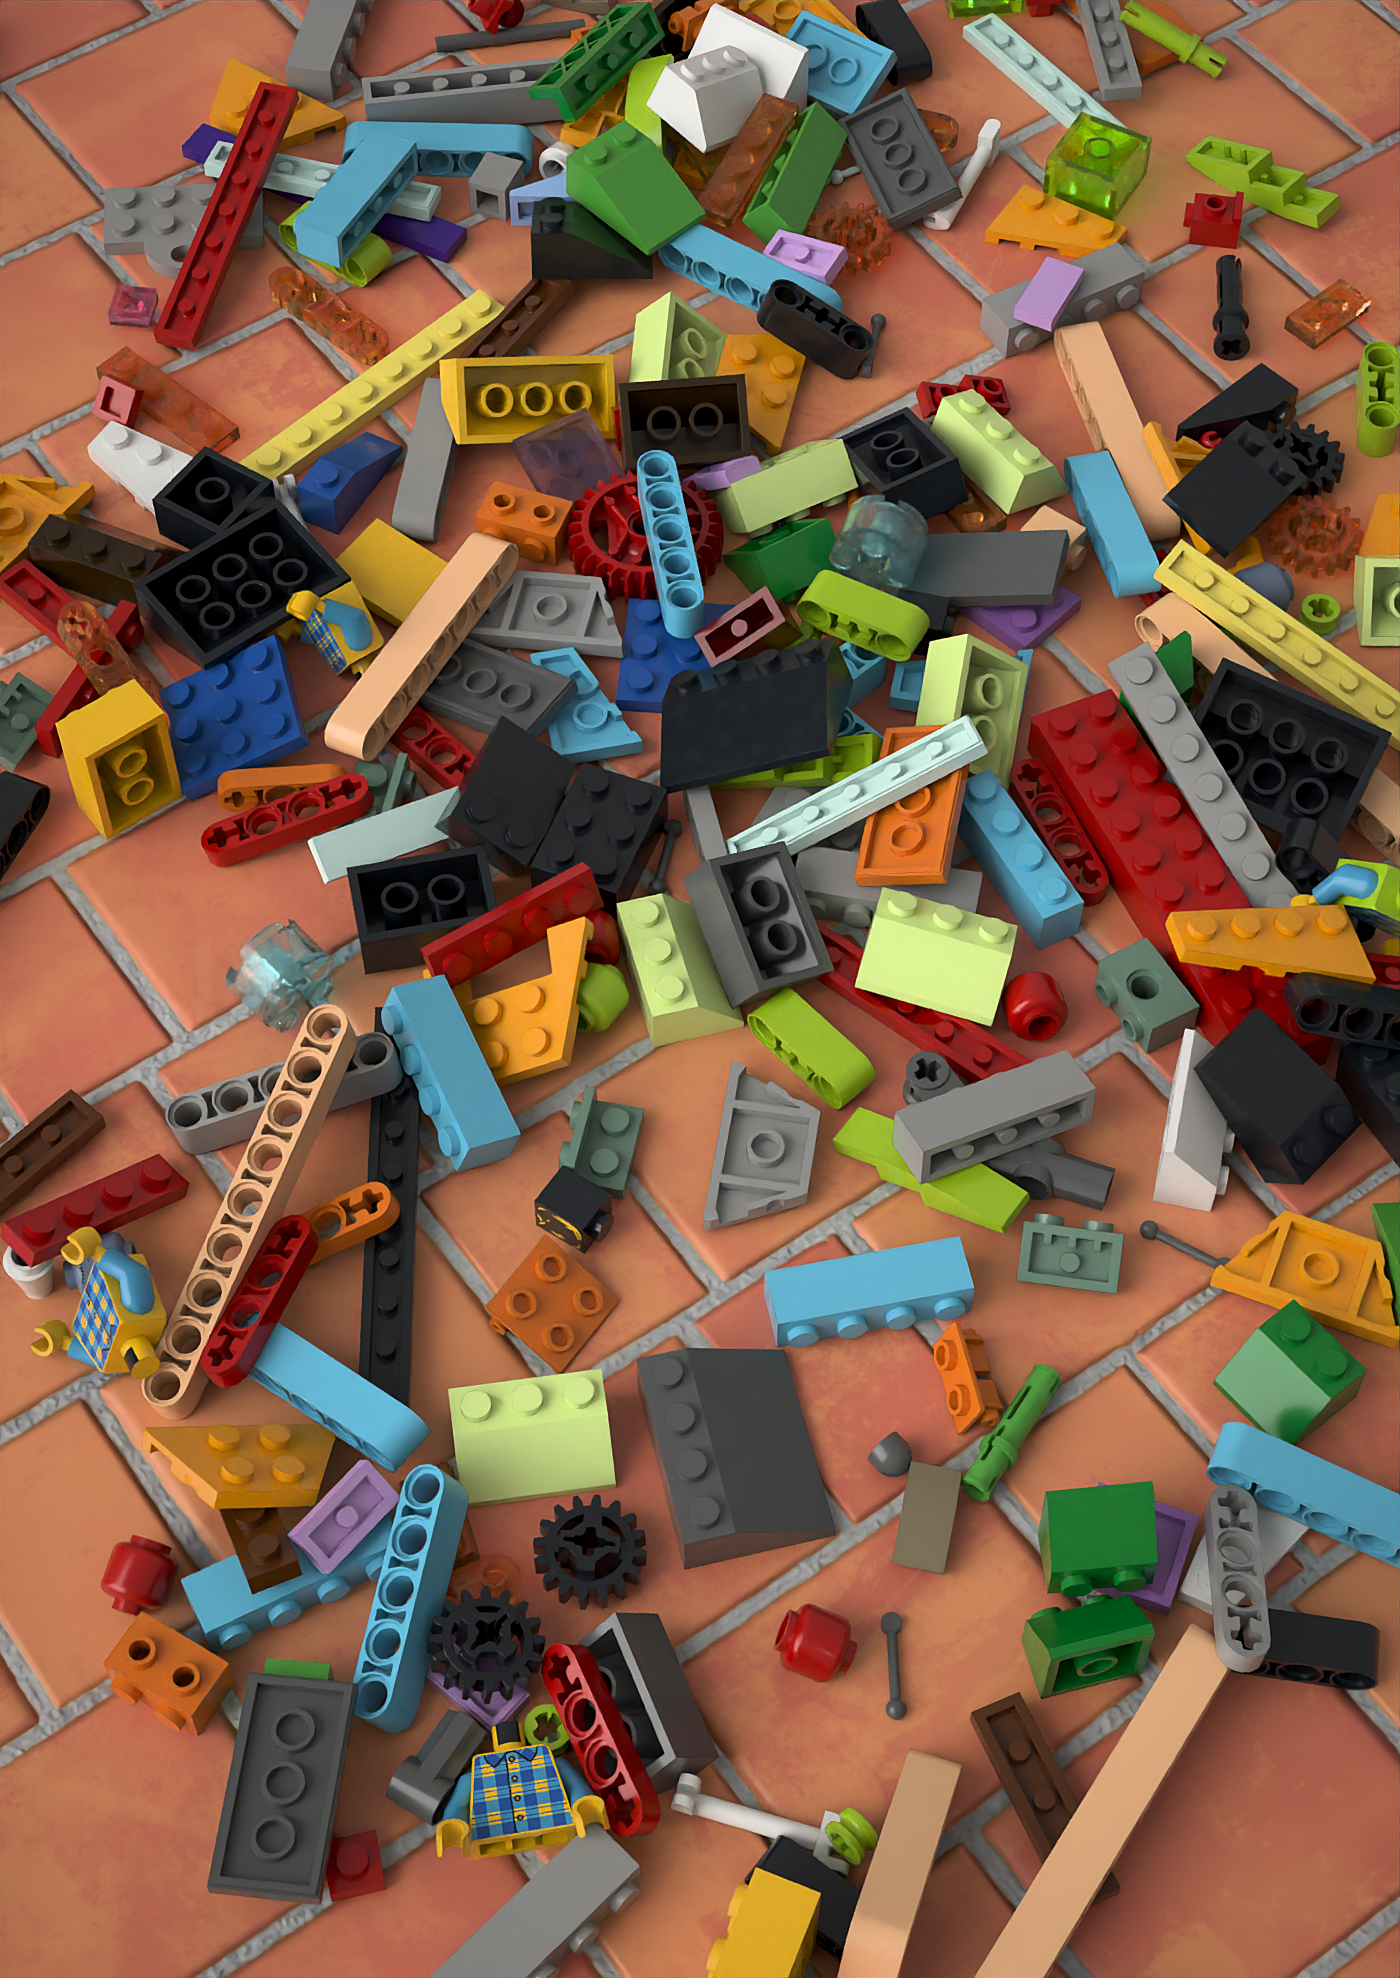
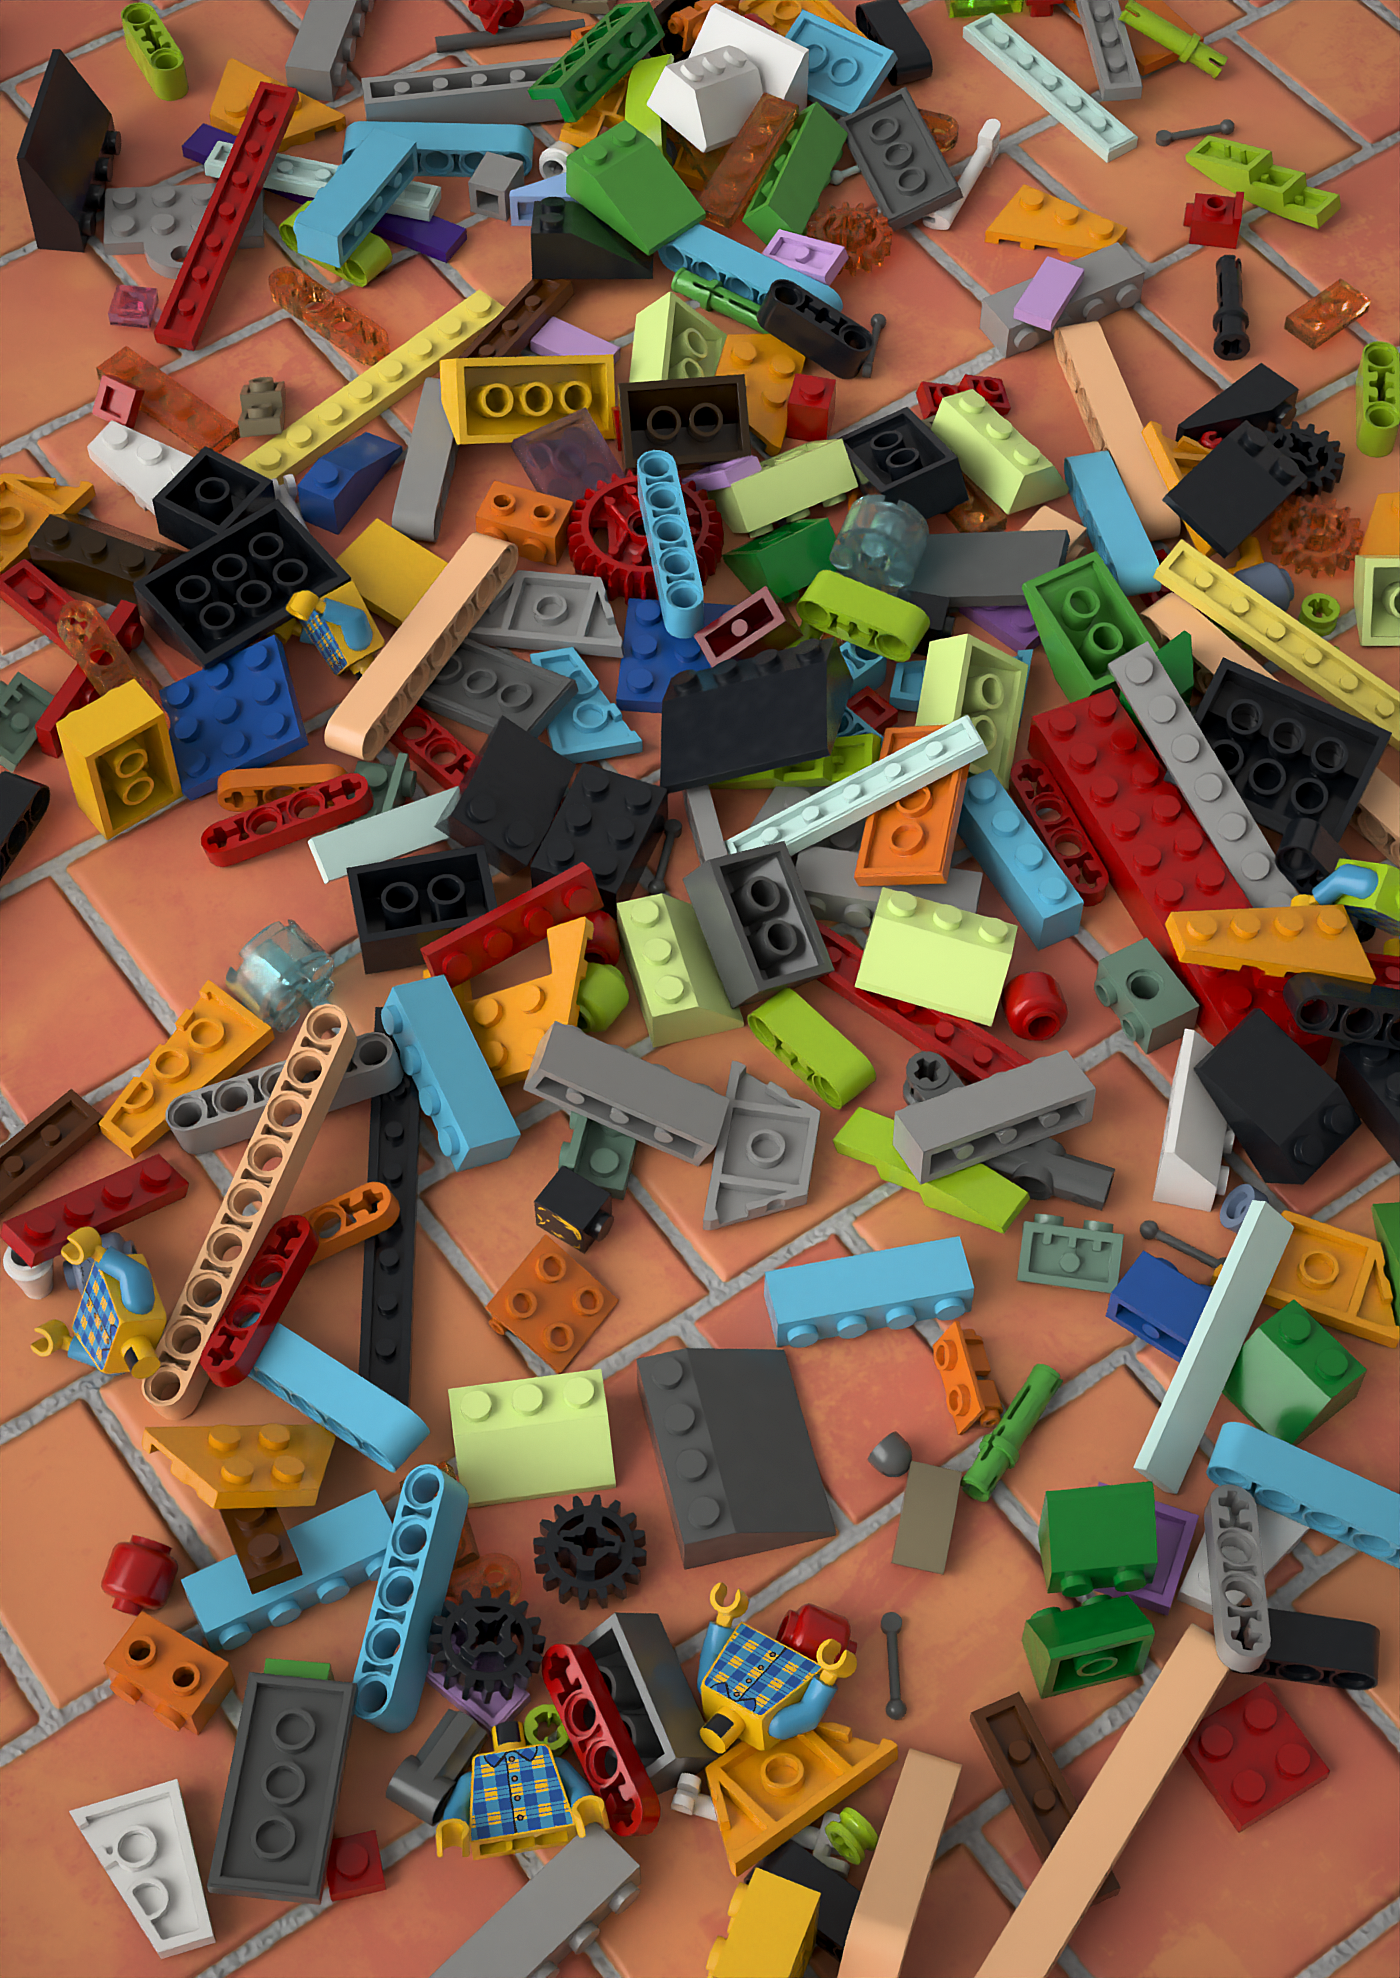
lavender plate [287,1460,400,1574] -> none
clear neon green brick [1043,111,1152,221] -> none
none -> black slope [16,49,121,252]
none -> white wing [69,1779,216,1959]
none -> light orange wing [98,979,275,1160]
none -> lime beam [121,2,189,101]
none -> dark tan slope [238,377,286,438]
none -> light grey brick [523,1021,730,1167]
none -> lavender tile [530,316,620,364]
none -> bright green pin [671,267,770,334]
none -> torso [697,1582,857,1753]
none -> light orange wing [705,1722,898,1878]
none -> red brick [786,373,836,441]
none -> red plate [846,685,899,735]
none -> bright green slope [1022,550,1159,703]
none -> blue brick [1106,1250,1213,1363]
none -> light aqua tile [1133,1200,1294,1494]
none -> dark grey hinge [1156,119,1235,146]
none -> red plate [1182,1682,1330,1833]
none -> sand blue tile [1220,1184,1269,1234]

